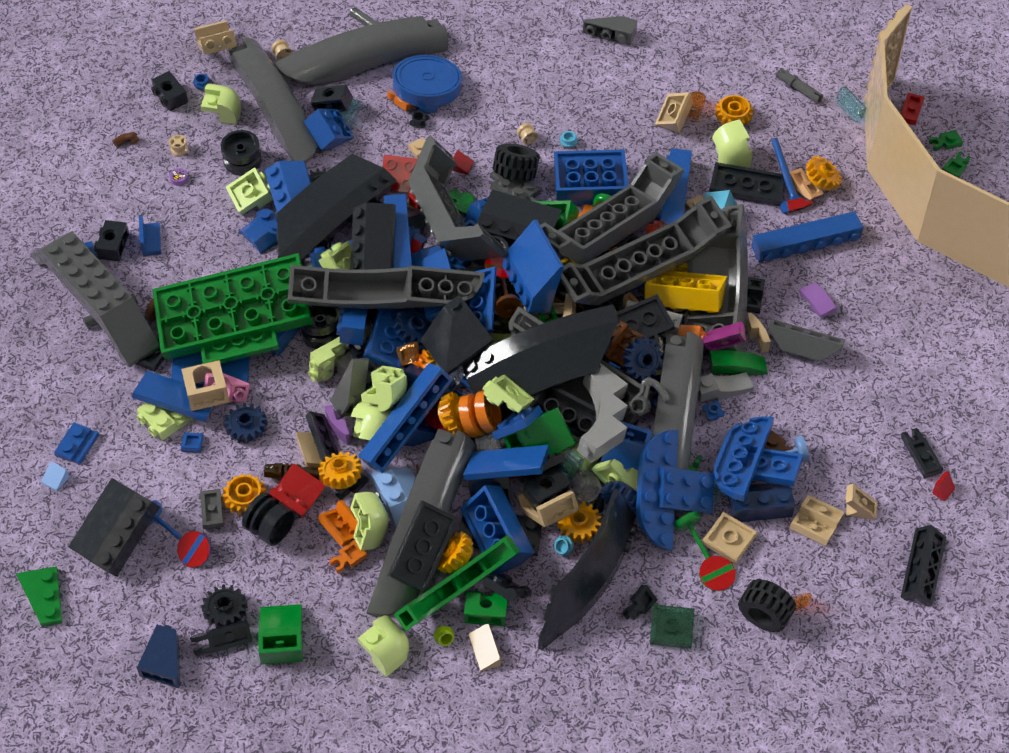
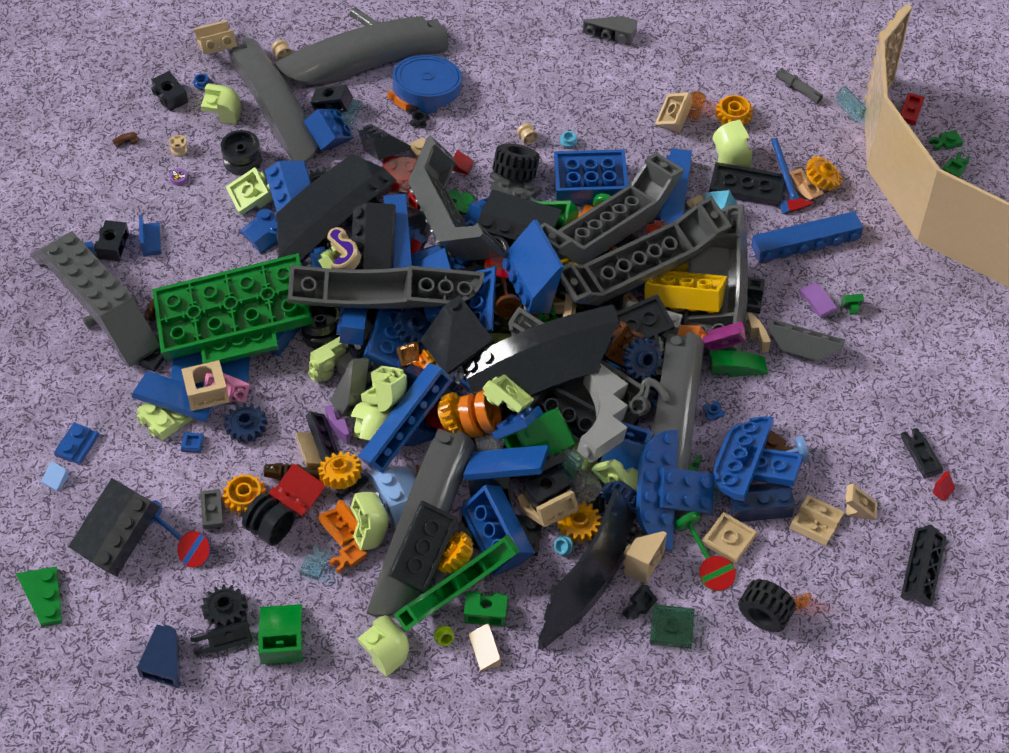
black plate [482,573,531,601] -> none
light grey slope [698,372,754,403] -> none
none -> clear light blue plate [299,543,329,581]
none -> tan animal [327,227,361,270]
none -> black slope [358,124,411,160]
none -> tan slope [623,531,667,584]
none -> green tile [841,294,864,315]

